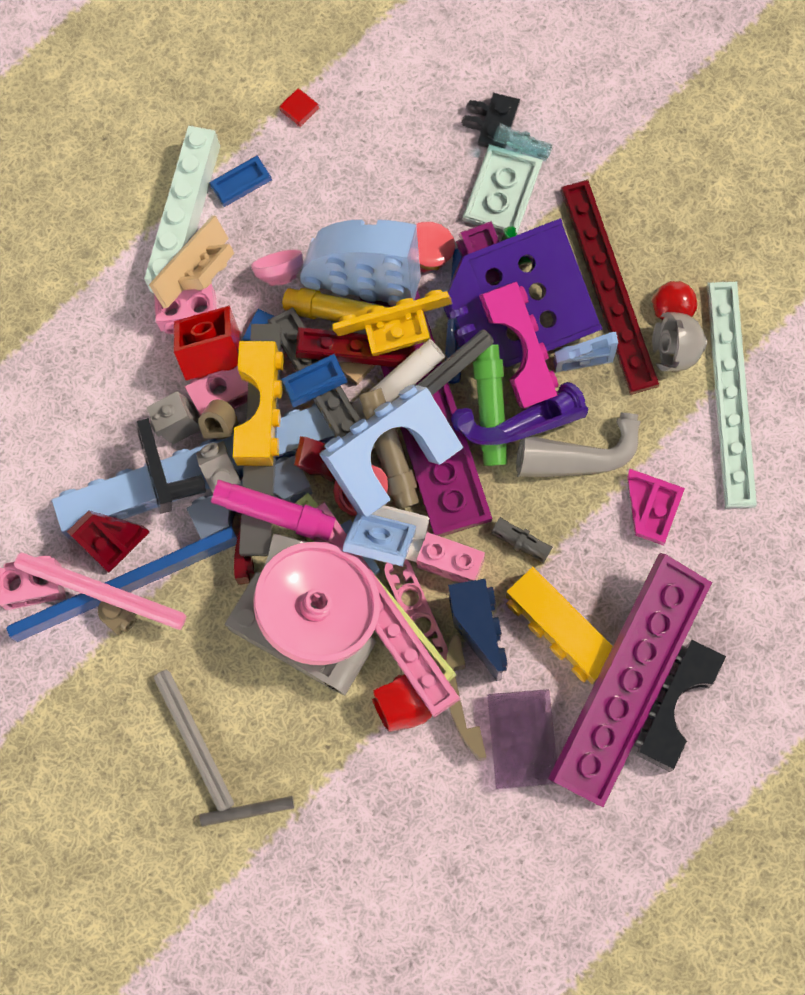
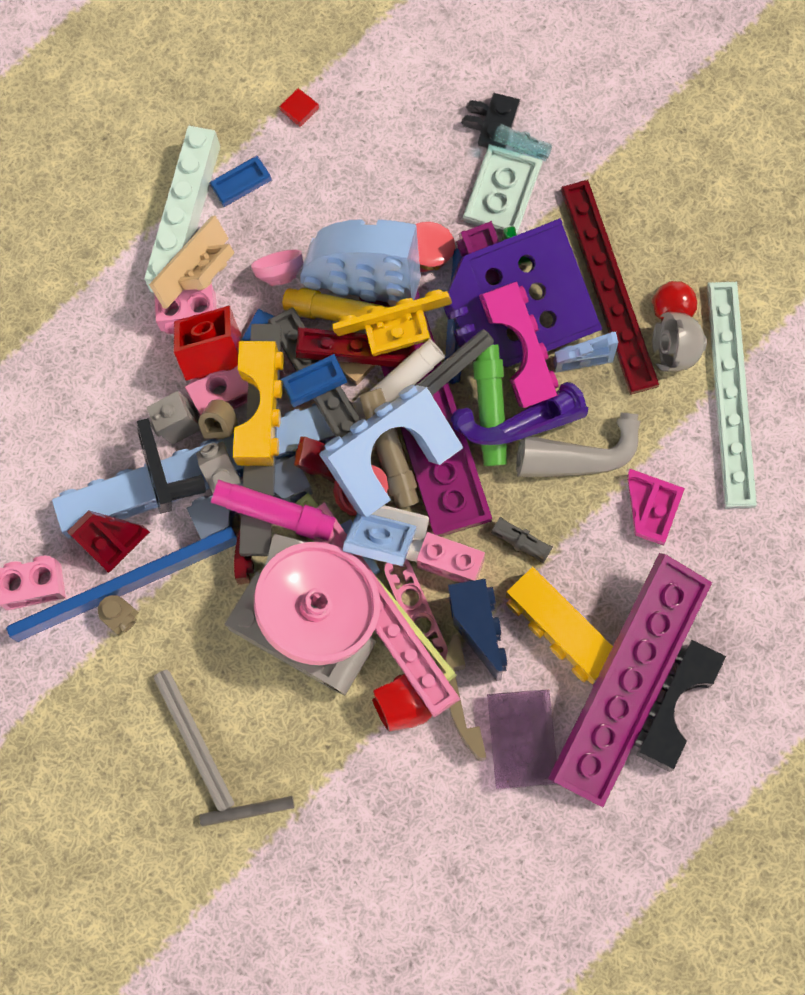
bright pink axle [14,553,186,630] -> none

